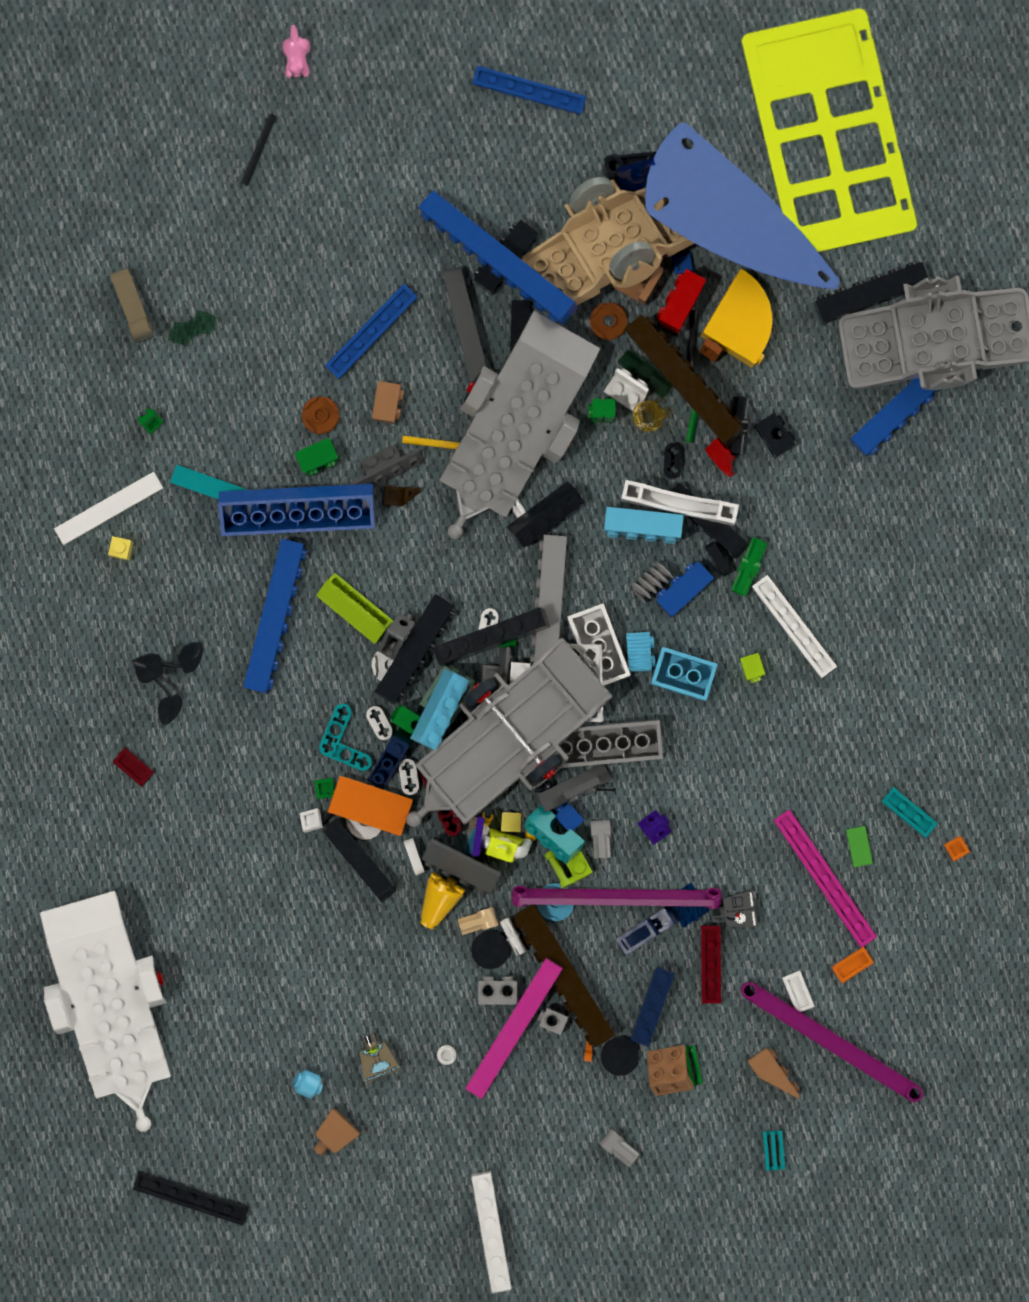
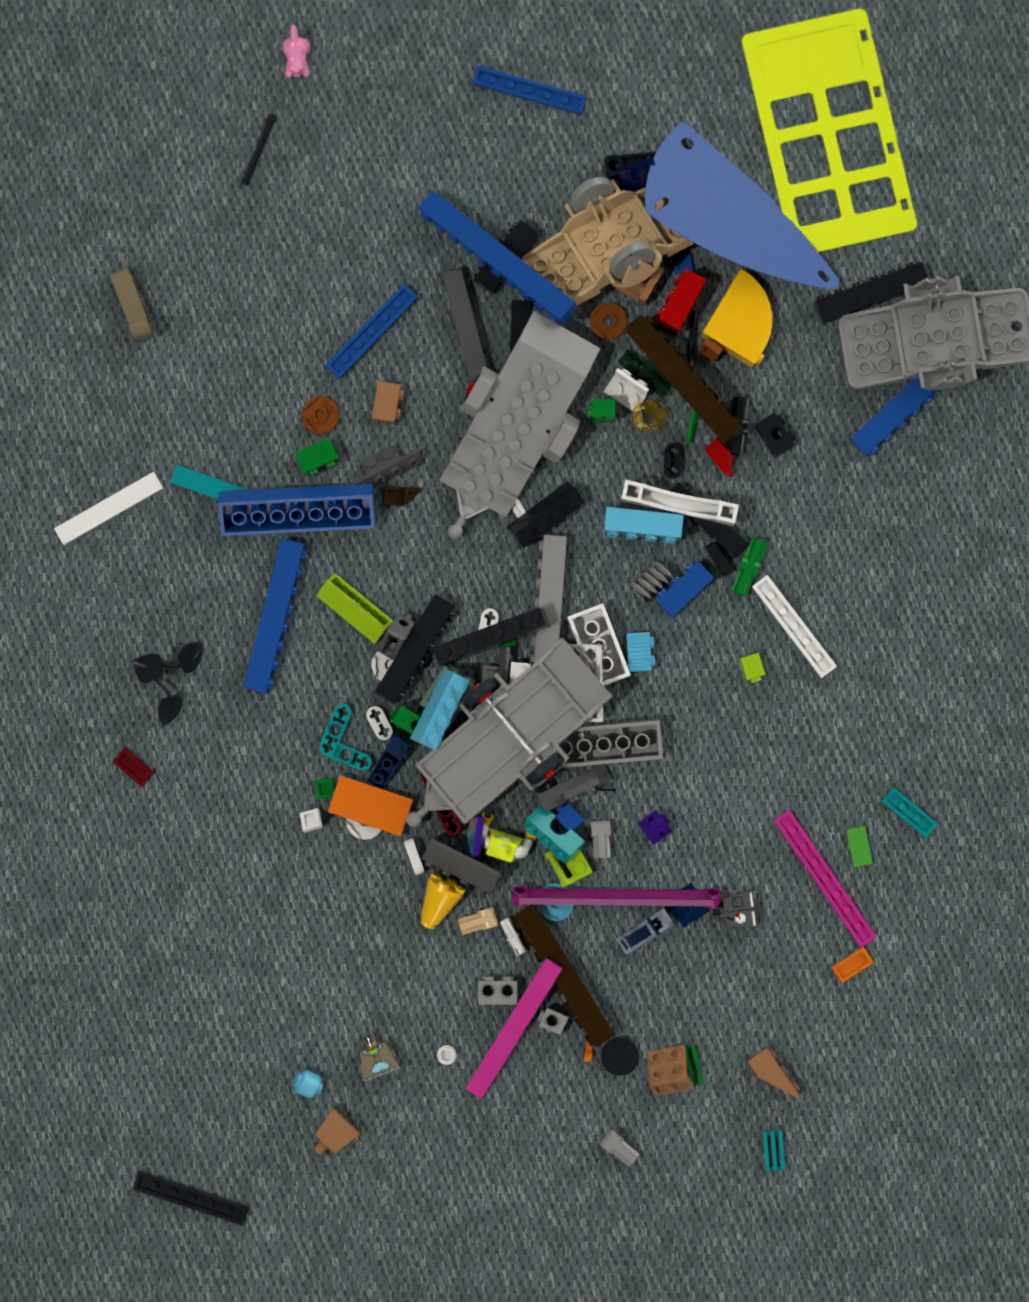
white piece [40,891,171,1132] -> none
light yellow brick [108,536,134,561] -> none
green tile [138,408,164,435] -> none
clear green tile [168,311,217,346] -> none
black beam [322,818,397,902] -> none
white beam [399,759,419,795] -> none
yellow bar [402,436,460,449] -> none
black tile [471,931,509,969] -> none
white arch [471,1171,511,1293] -> none
light yellow slope [501,812,521,832] -> none
dark blue brick [630,966,675,1047] -> none
medium azure brick [650,647,718,702] -> none
dark red gear [700,926,721,1004] -> none
magenta piece [740,982,923,1102] -> none
white tile [782,970,815,1012] -> none
orange tile [944,835,970,862] -> none

